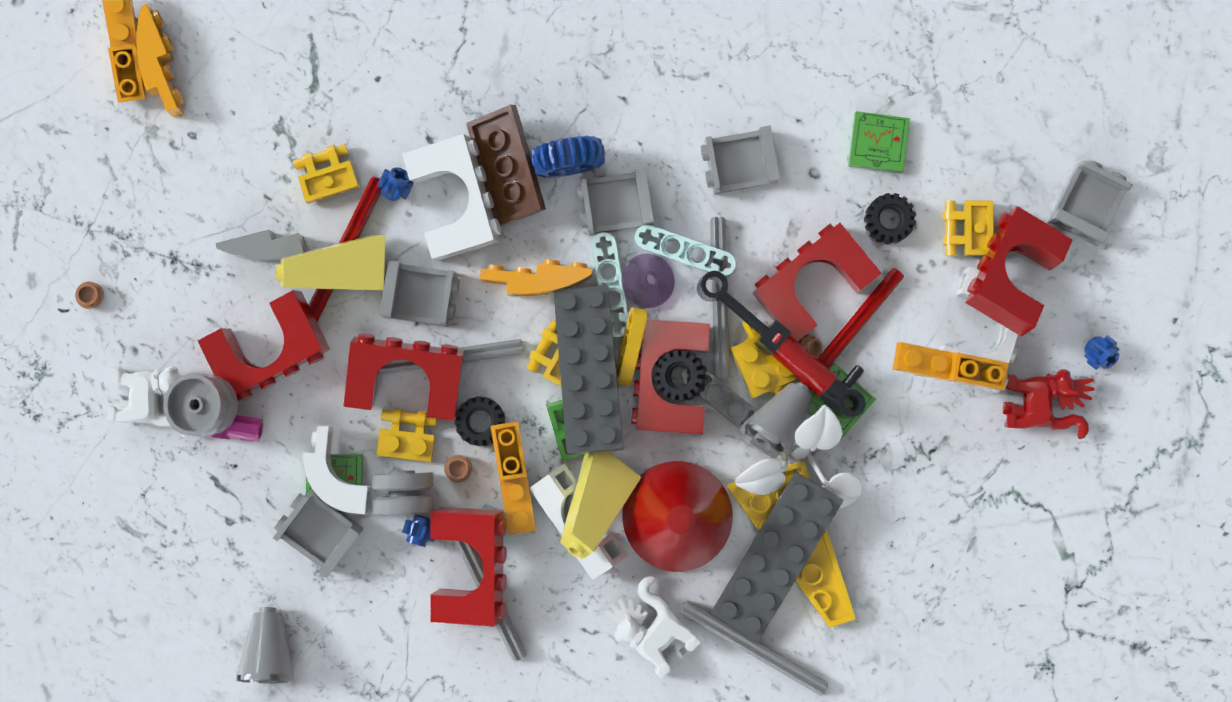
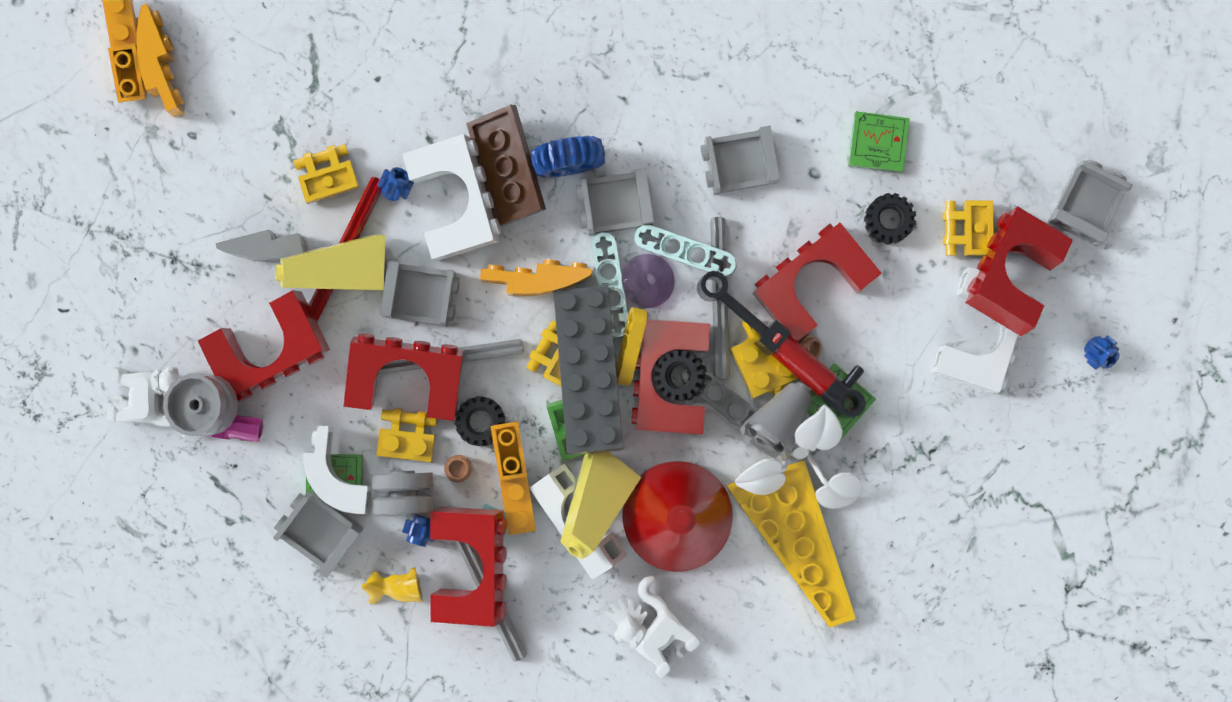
nougat plate [75,282,104,309] -> none
light grey cone [236,607,293,683] -> none
light grey axle [681,601,829,696] -> none
dark grey plate [710,471,844,643] -> none
red axle [798,268,904,390] -> none
light orange slope [892,342,1009,390] -> none
red animal [1003,369,1095,439] -> none
none -> yellow animal [361,567,423,604]

